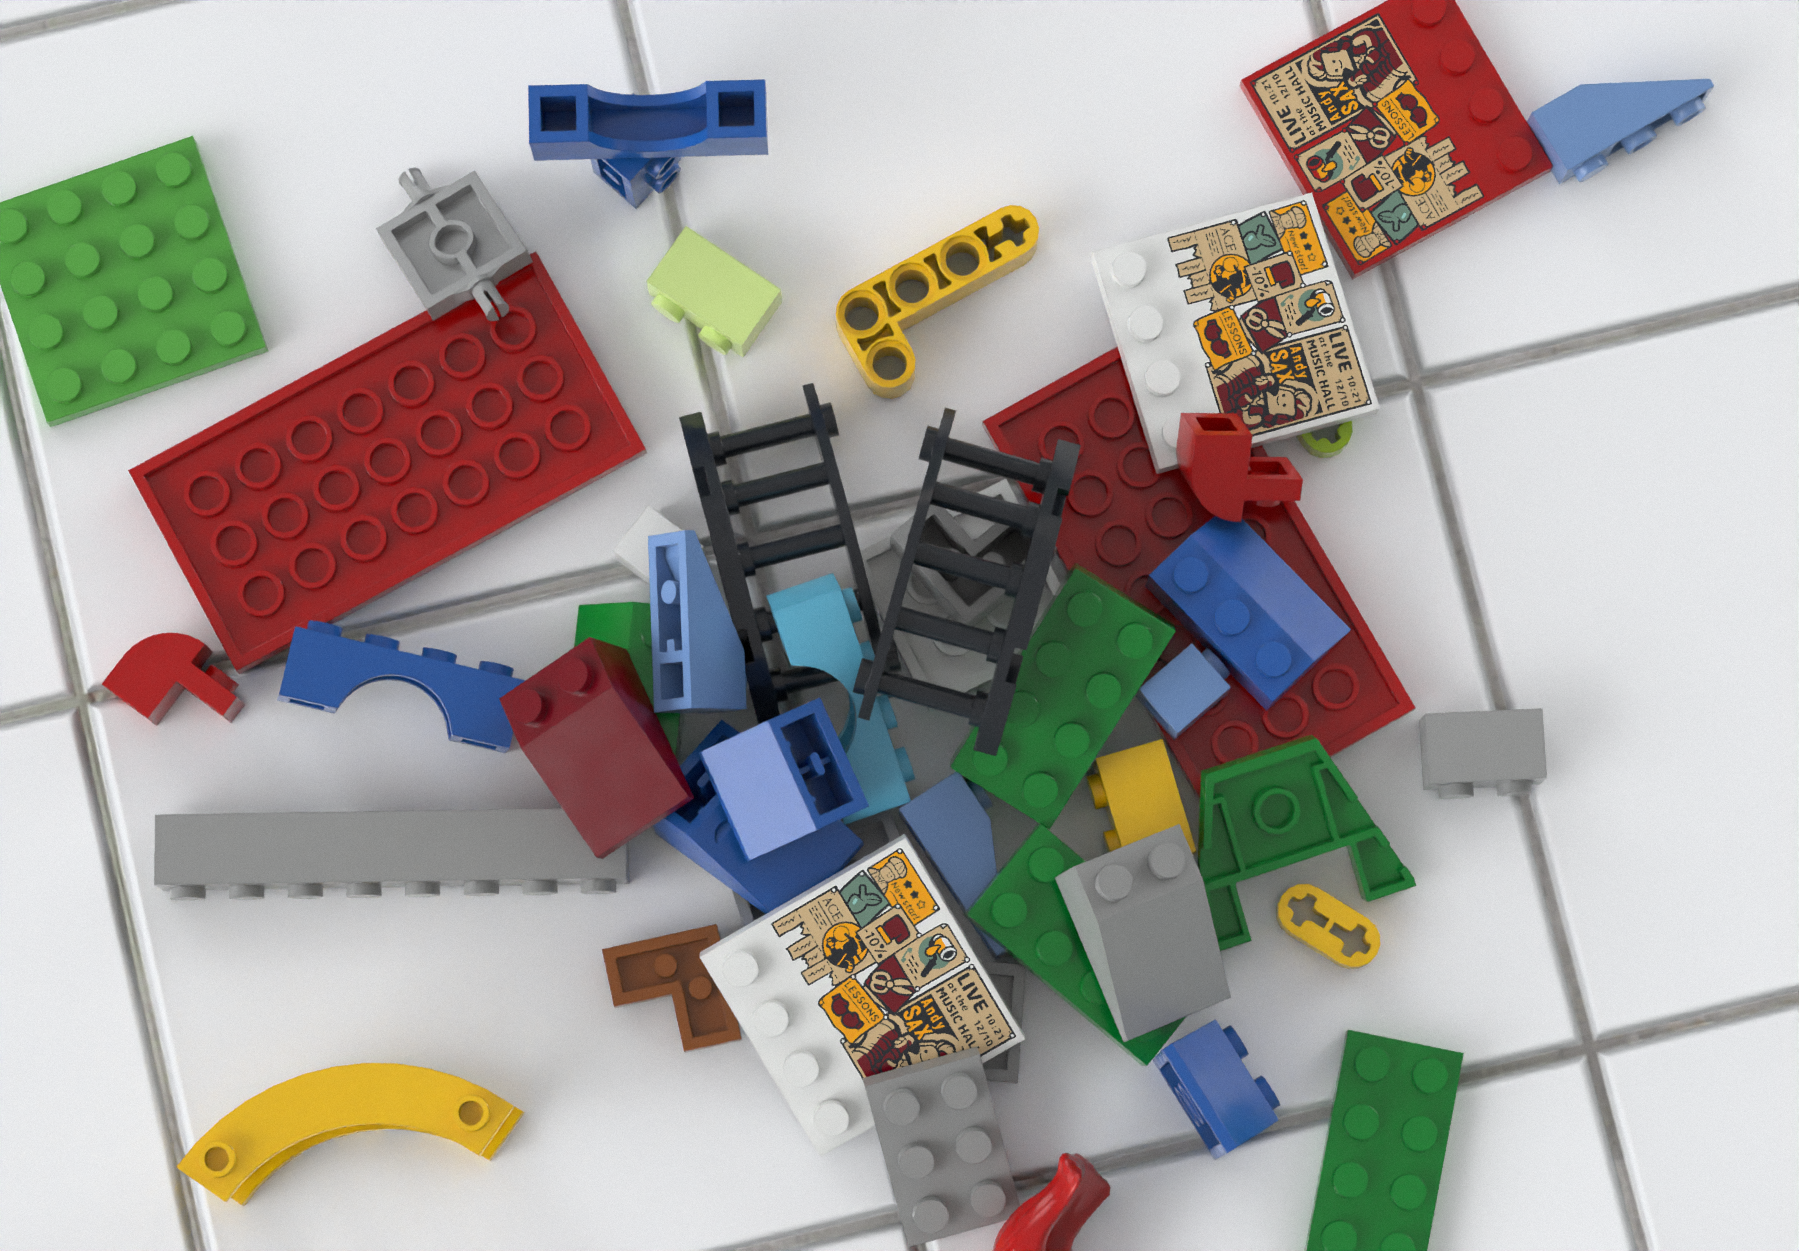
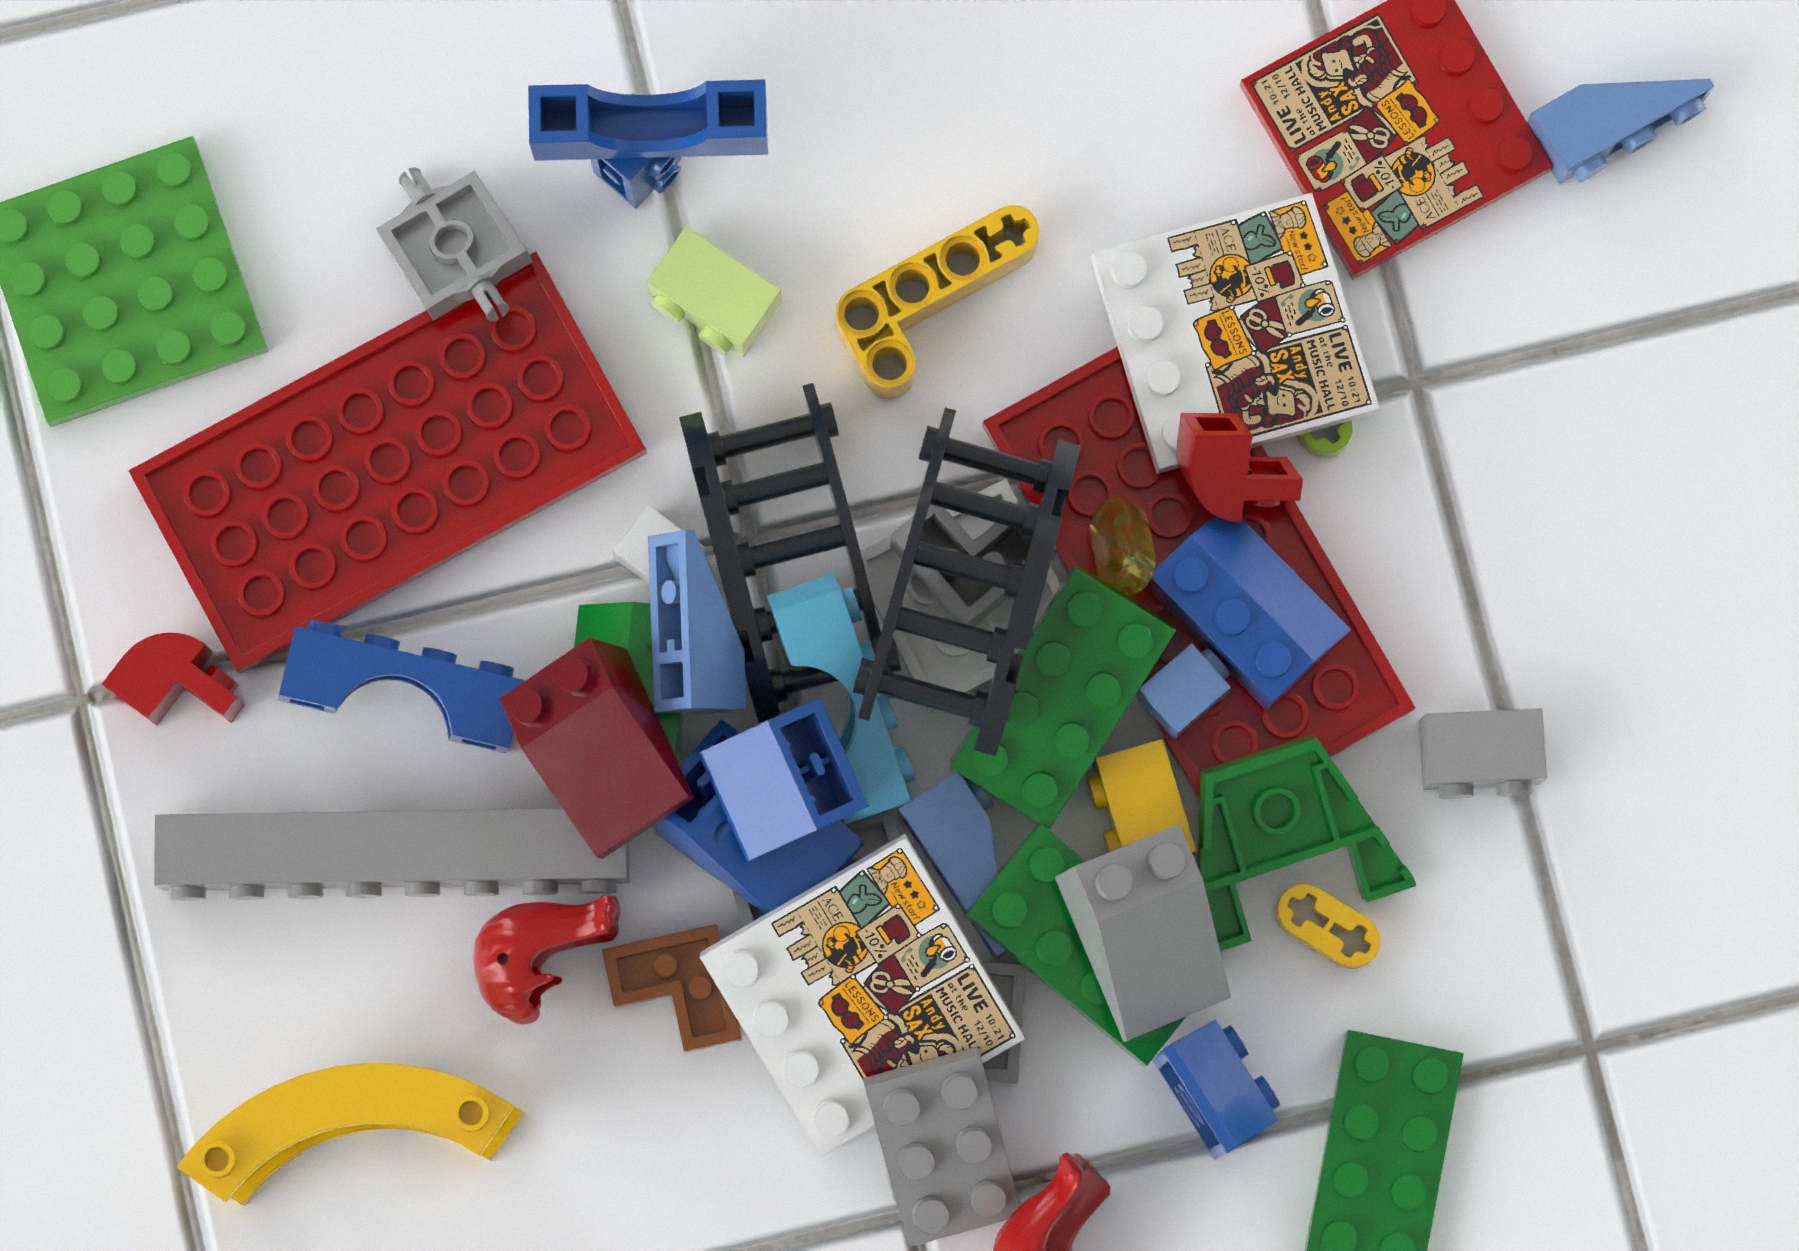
none -> red piece [473,895,621,1025]
none -> clear yellow beam [1090,495,1156,596]

